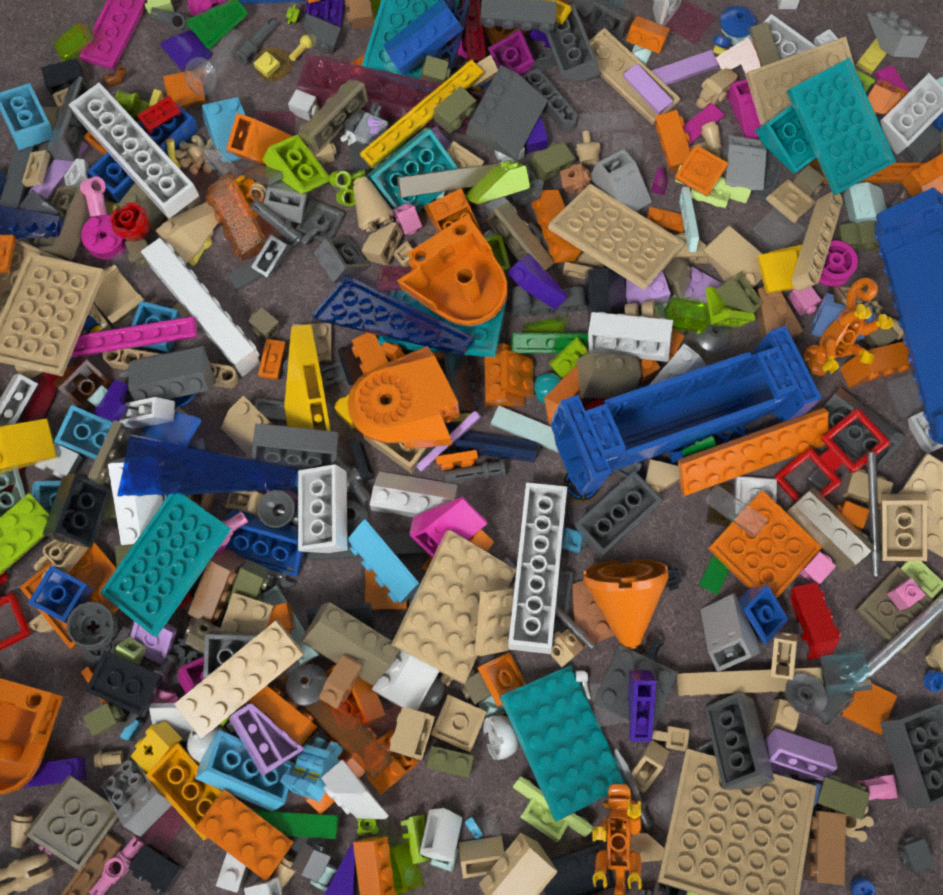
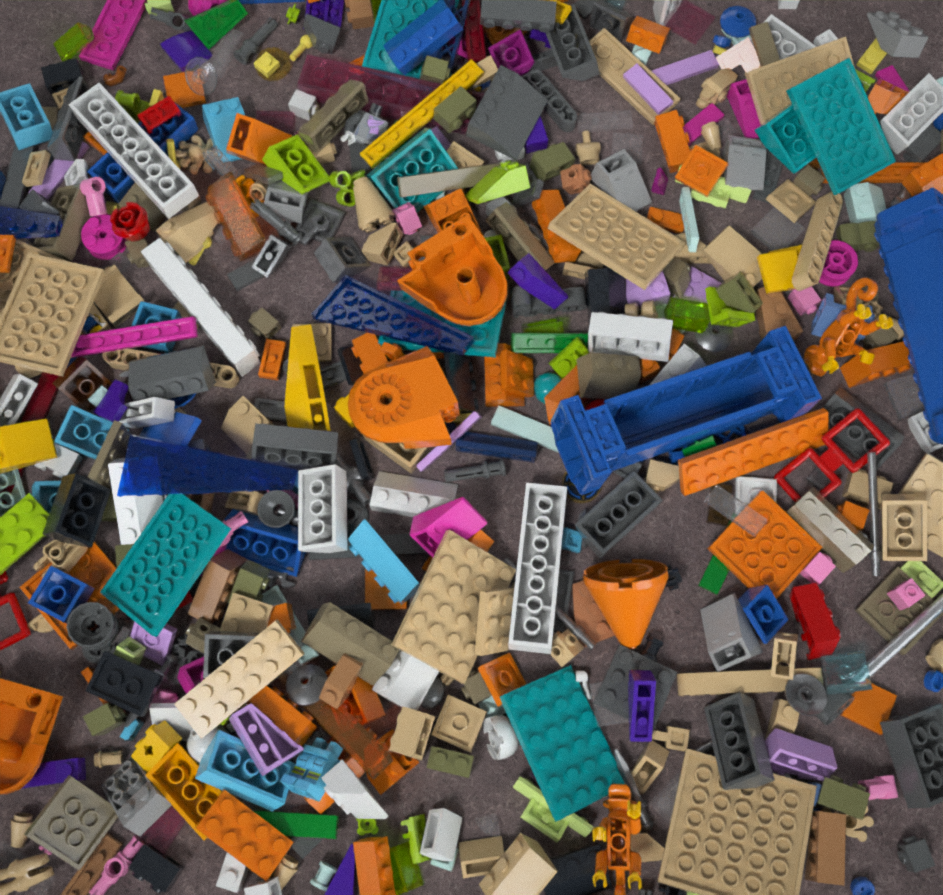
brick [291,842,331,882] -> none
orange plate [436,450,478,471] -> none
medium azure tile [465,816,483,840] -> none

